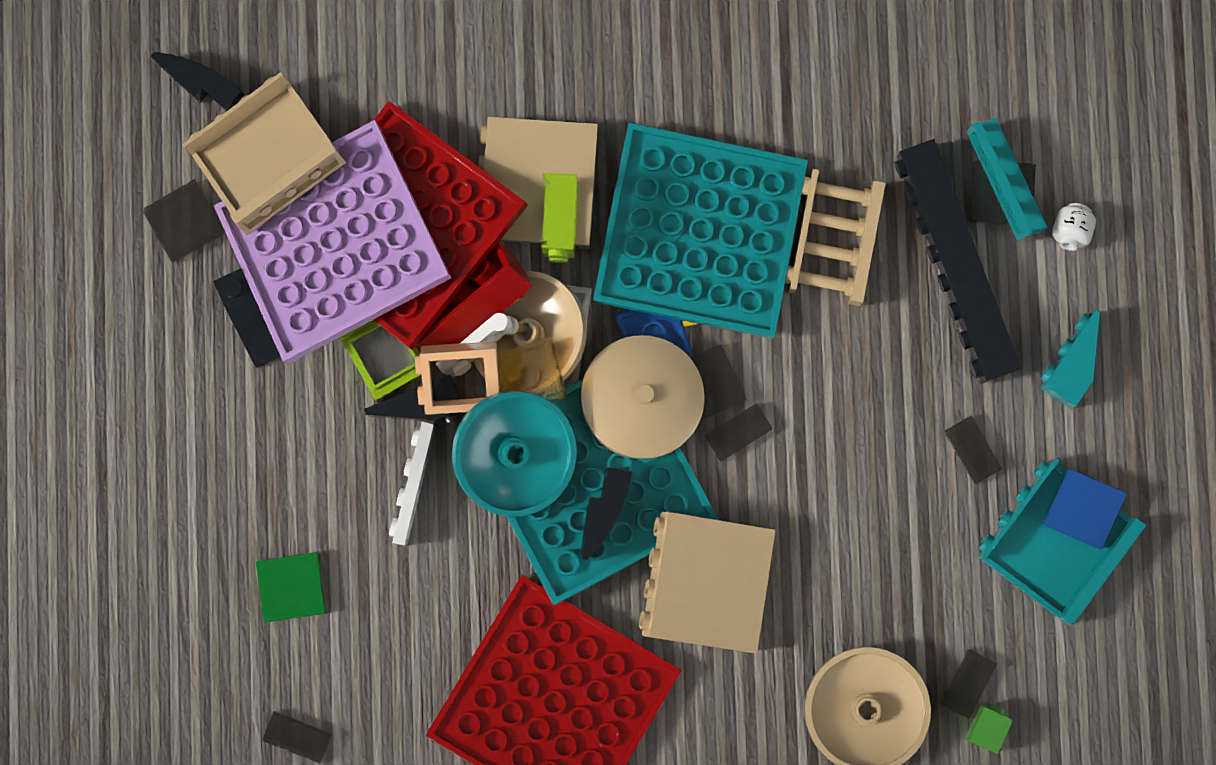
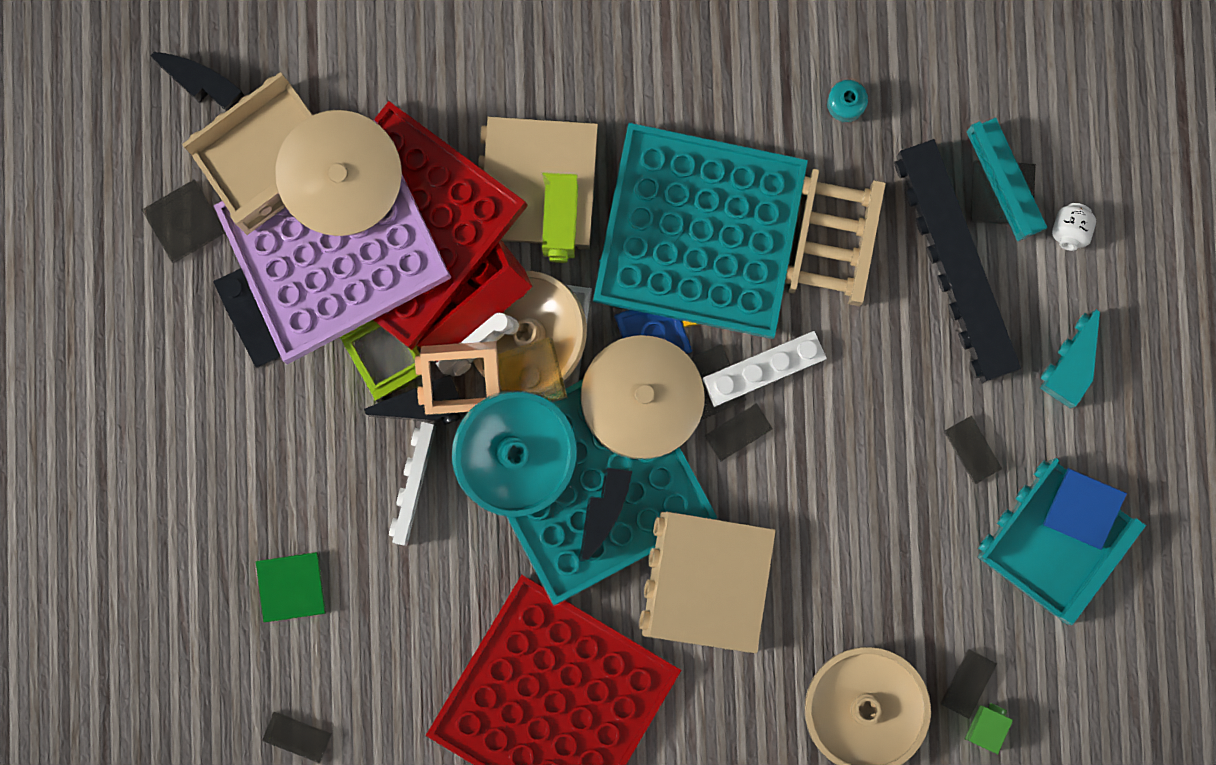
none -> tan dish [276,110,402,236]
none -> white plate [702,331,827,407]
none -> teal head [827,80,868,122]

